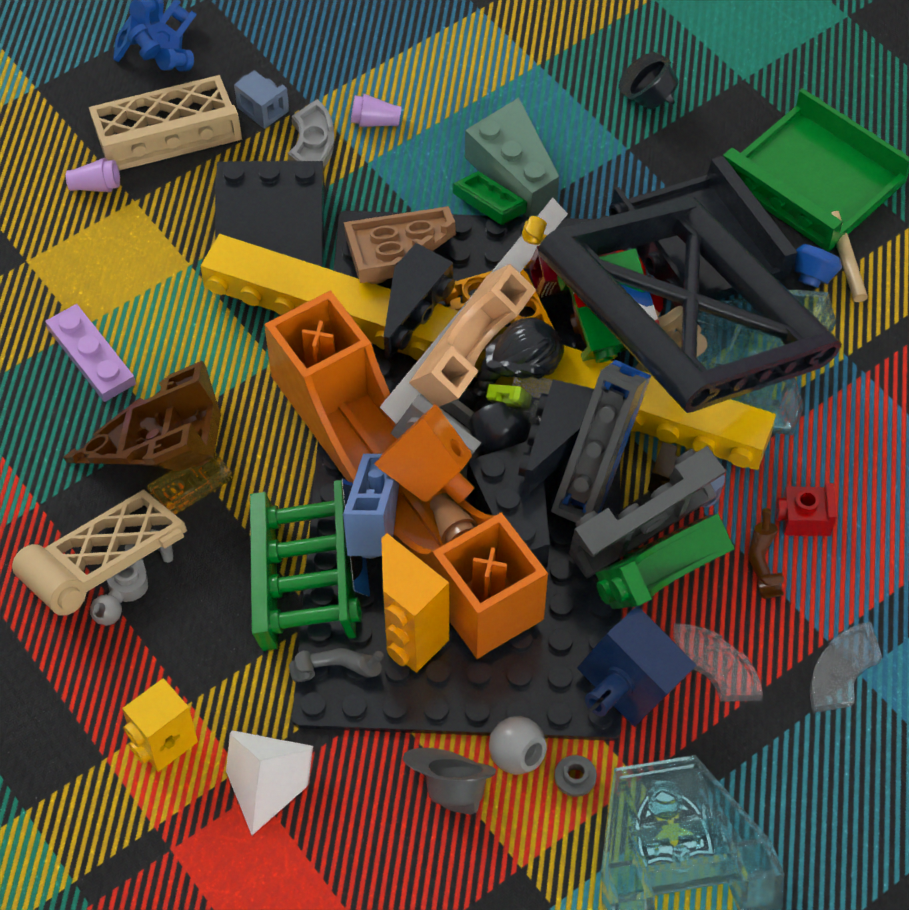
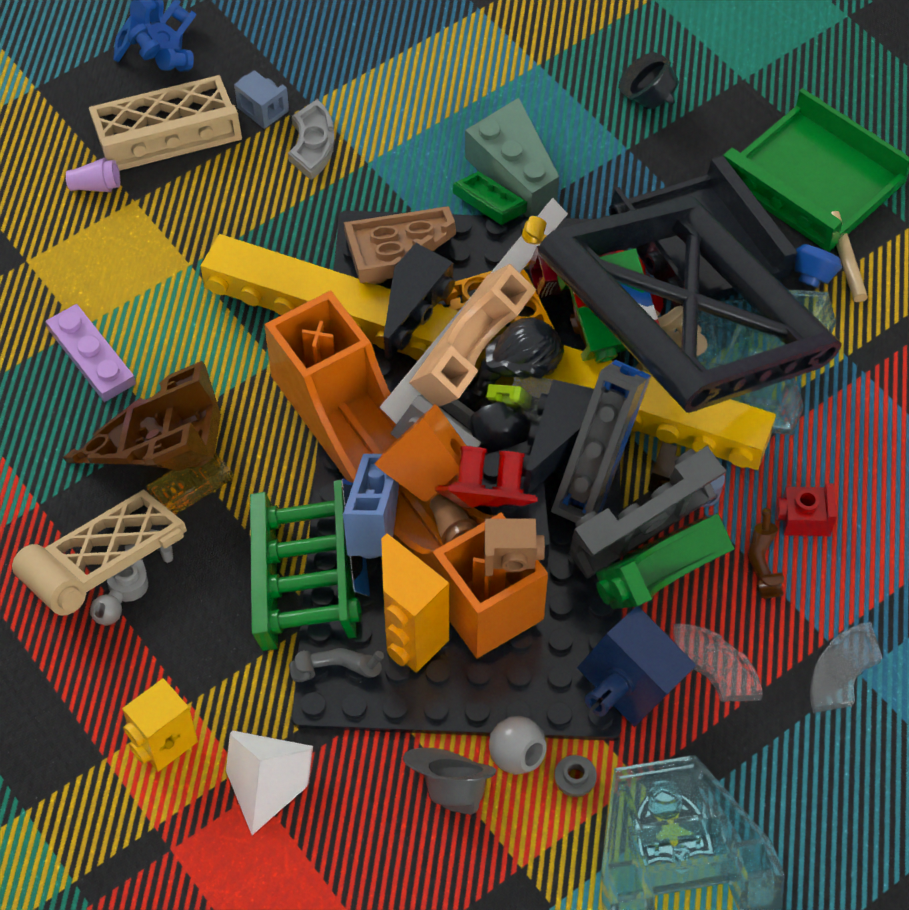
black slope [215,161,325,267] -> none
lavender cone [351,94,401,127] -> none
none -> red connector [435,446,538,508]
none -> medium nougat brick [484,519,545,576]

